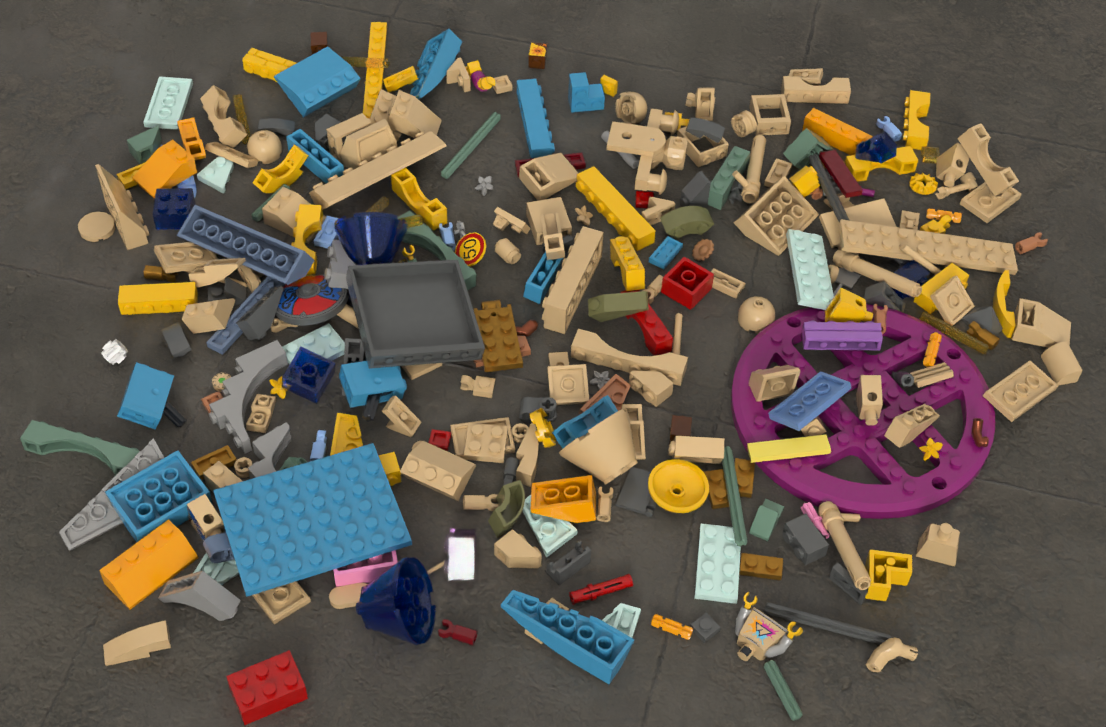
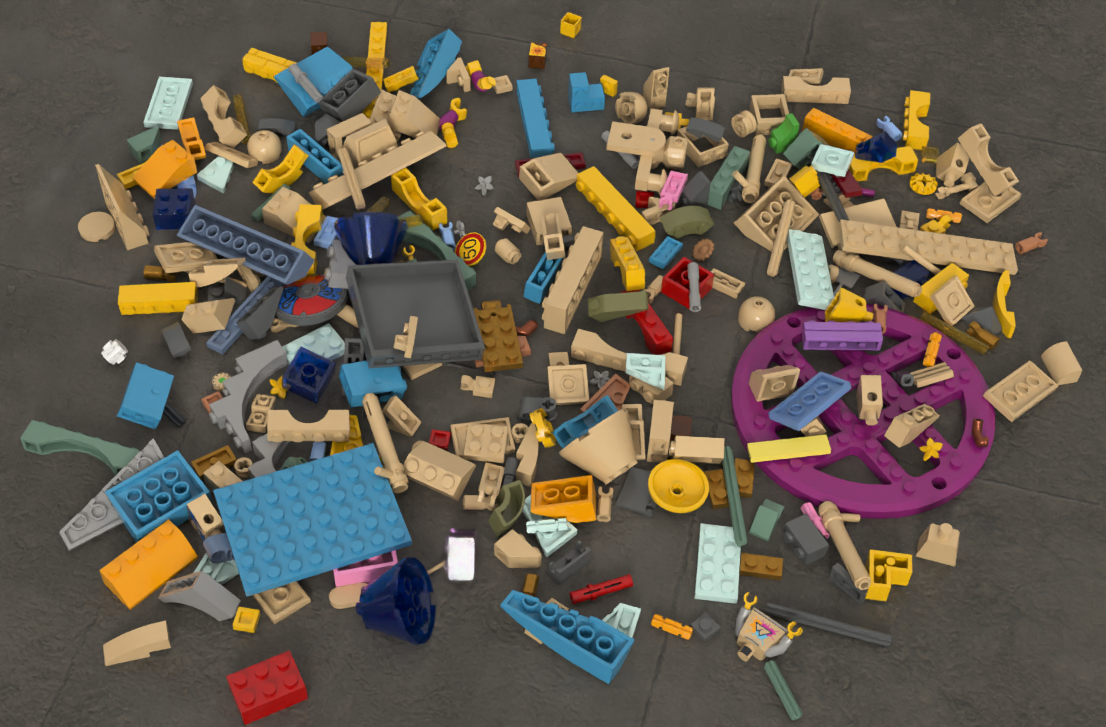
dark red bar [438,619,478,645] -> none
sand green axle [441,112,501,179] -> none
tan plant [575,205,593,226] -> none
tan arm [866,638,918,672] -> none
tan slope [1012,298,1071,348] -> none
none -> yellow plate [232,607,261,633]
none -> tan arch [267,410,350,442]
none -> light grey axle [288,64,323,103]
none -> dark grey brick [318,69,381,122]
none -> tan axle [338,148,365,210]
none -> tan cylinder [362,393,409,493]
none -> tan hinge [394,316,418,358]
none -> yellow piece [439,98,467,148]
none -> tan hinge [477,462,505,506]
none -> pearl gold bar [521,574,539,597]
none -> light aqua axle [526,518,567,533]
none -> yellow piece [560,12,582,38]
none -> light aqua wing [626,353,665,390]
none -> tan slope [643,67,669,110]
none -> tan window [647,400,674,463]
none -> bright pink plate [659,171,688,210]
none -> light grey piece [688,262,701,312]
none -> tan axle [767,199,795,277]
none -> bright green arch [769,113,800,154]
none -> light aqua plate [811,144,854,177]

